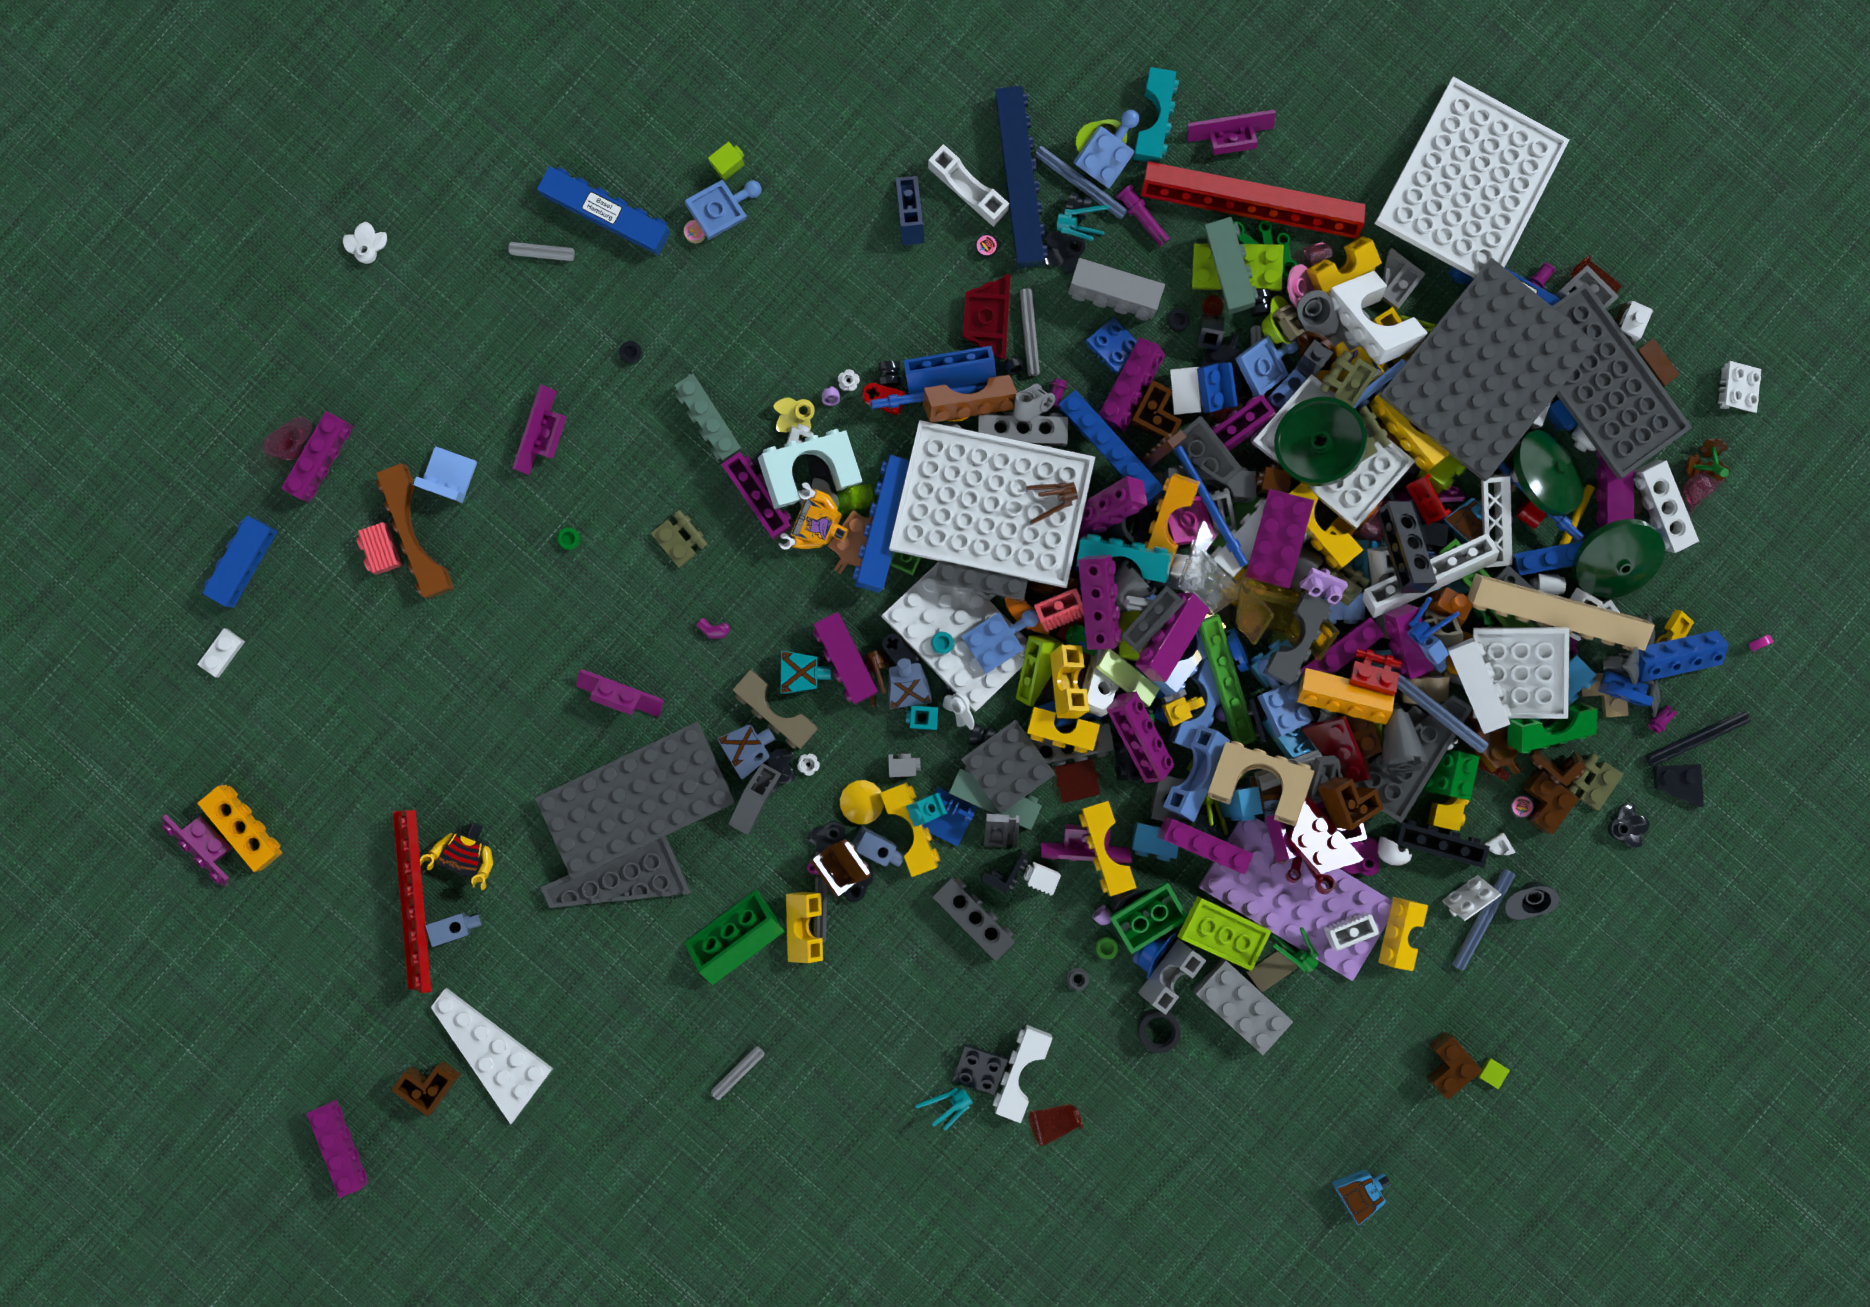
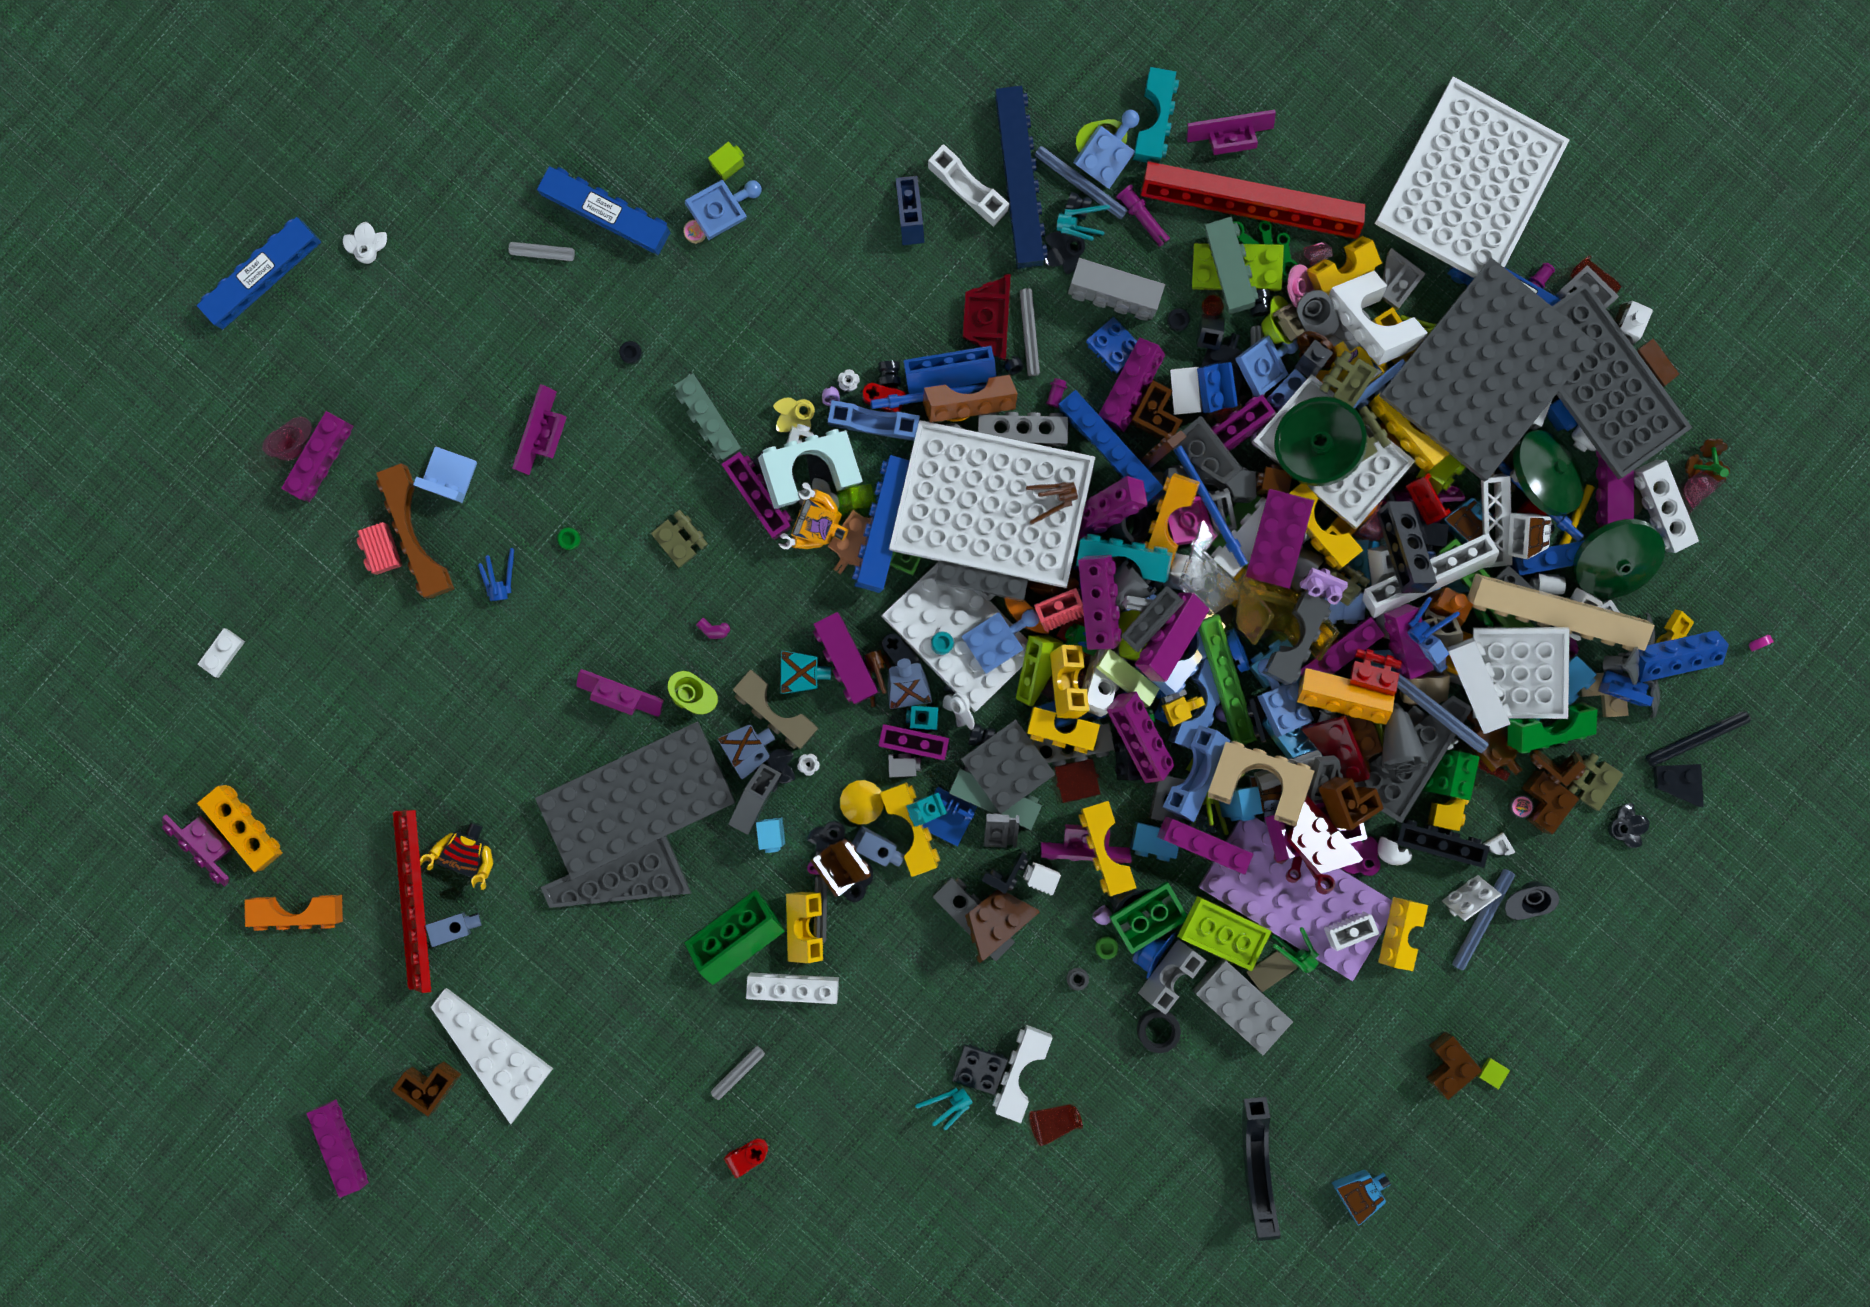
blue brick [202,516,278,608] -> none
tile [975,234,998,258] -> none
light grey piece [1013,384,1055,421] -> none
magenta pin [1648,705,1677,734] -> none
white hinge [1718,361,1761,413] -> none
none -> blue brick [197,217,321,330]
none -> orange arch [245,895,343,931]
none -> blue plant [478,548,514,601]
none -> lime piece [667,671,718,715]
none -> red piece [723,1138,768,1178]
none -> white brick [746,973,839,1004]
none -> medium azure brick [756,817,785,853]
none -> medium blue arch [828,400,920,441]
none -> magenta brick [879,724,949,760]
none -> reddish brown wing [965,889,1040,963]
none -> black arch [1242,1097,1281,1241]
none -> white torso [1508,513,1555,559]

